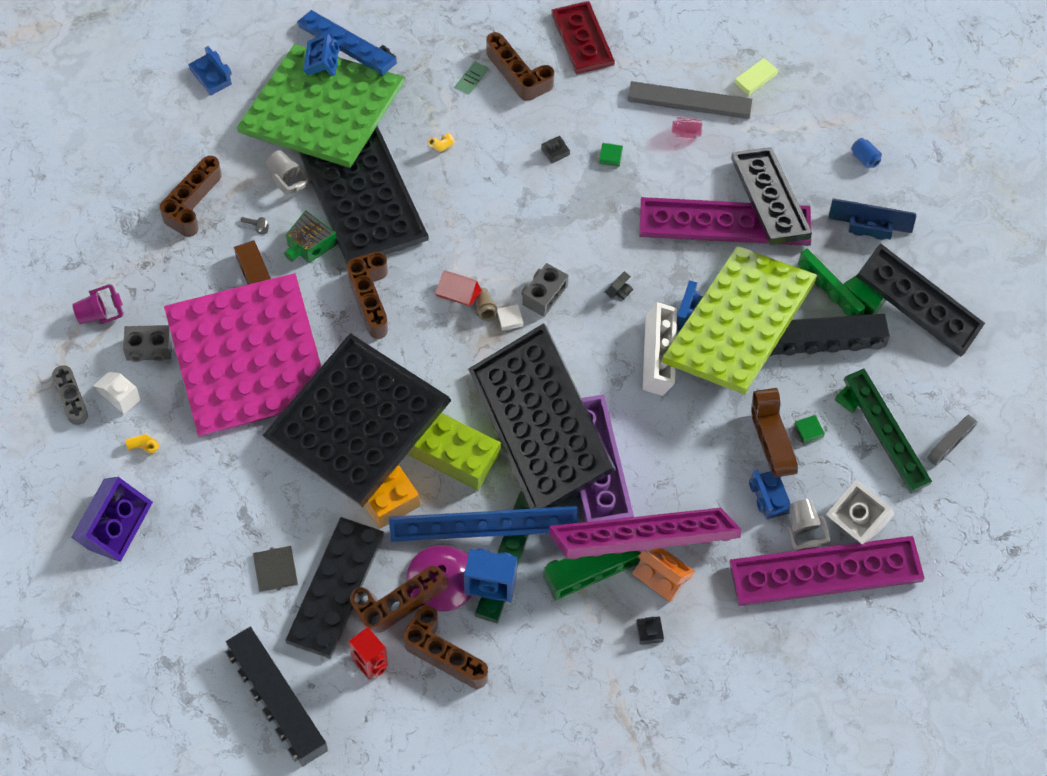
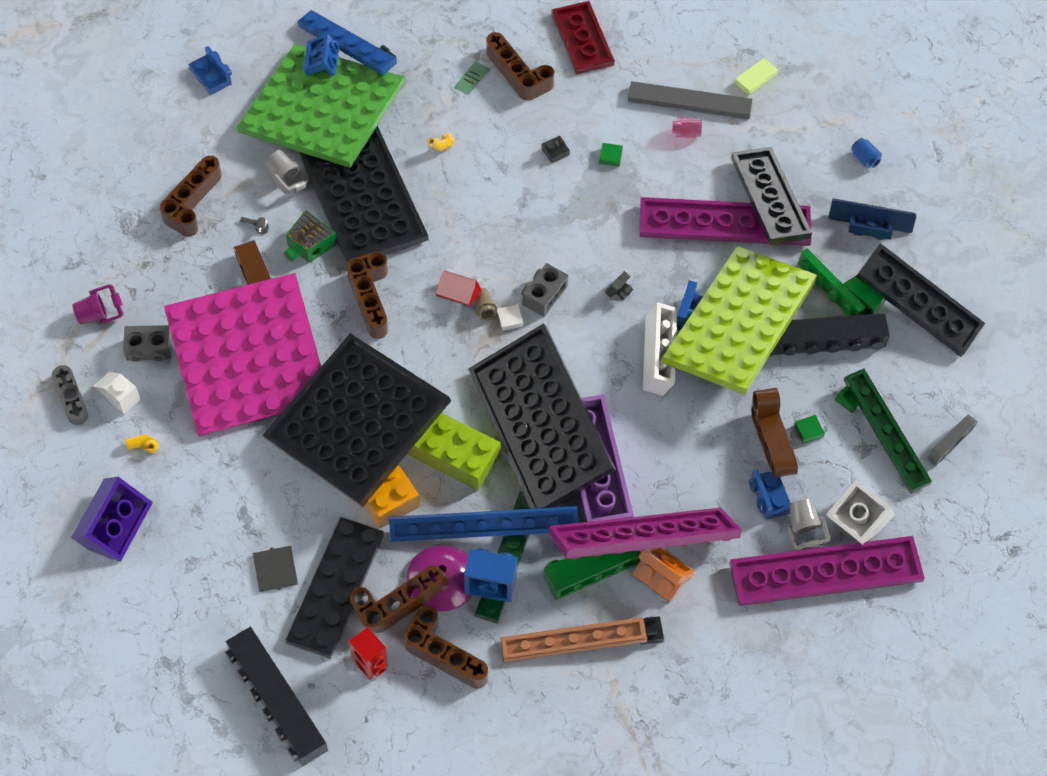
none -> nougat tile [500,617,647,663]

